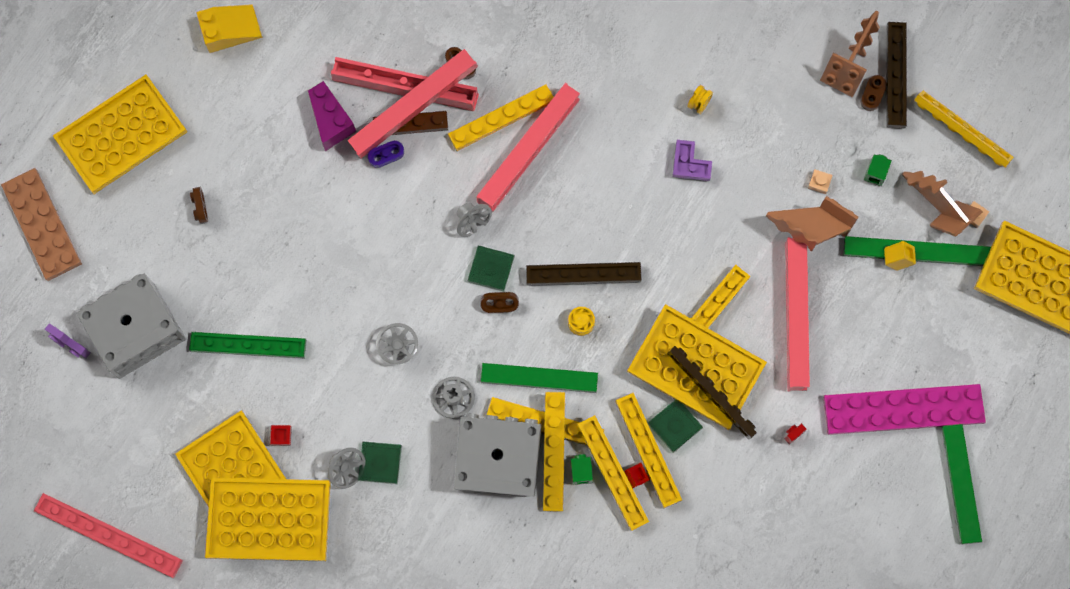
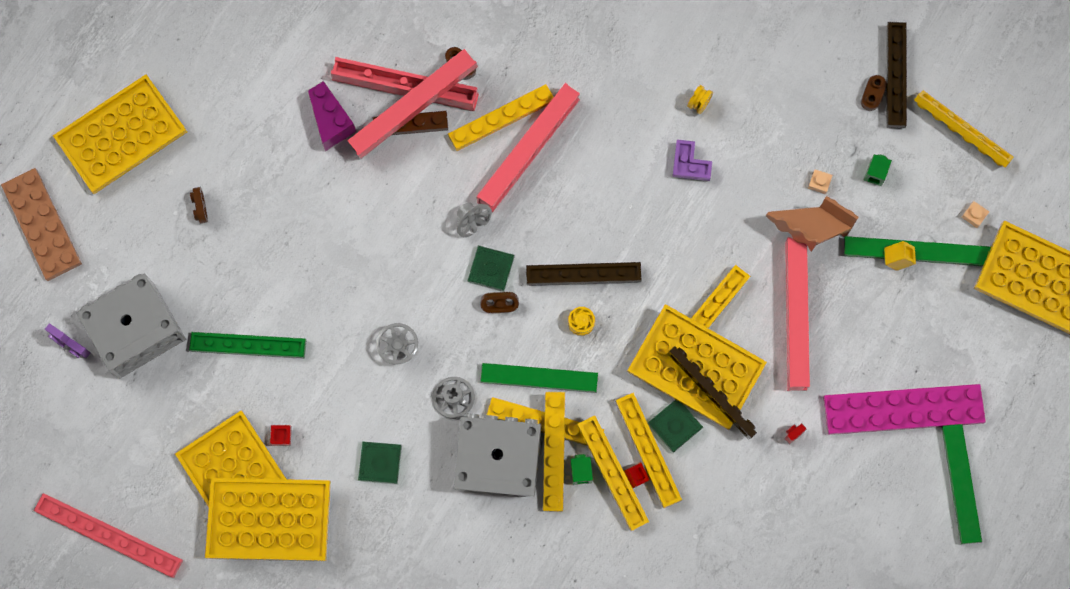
yellow slope [196,4,263,53] -> none
light grey wheel [328,448,365,489] -> none
dark purple plate [368,140,404,168] -> none
nougat piece [820,11,880,97] -> none
nougat piece [902,171,983,237] -> none

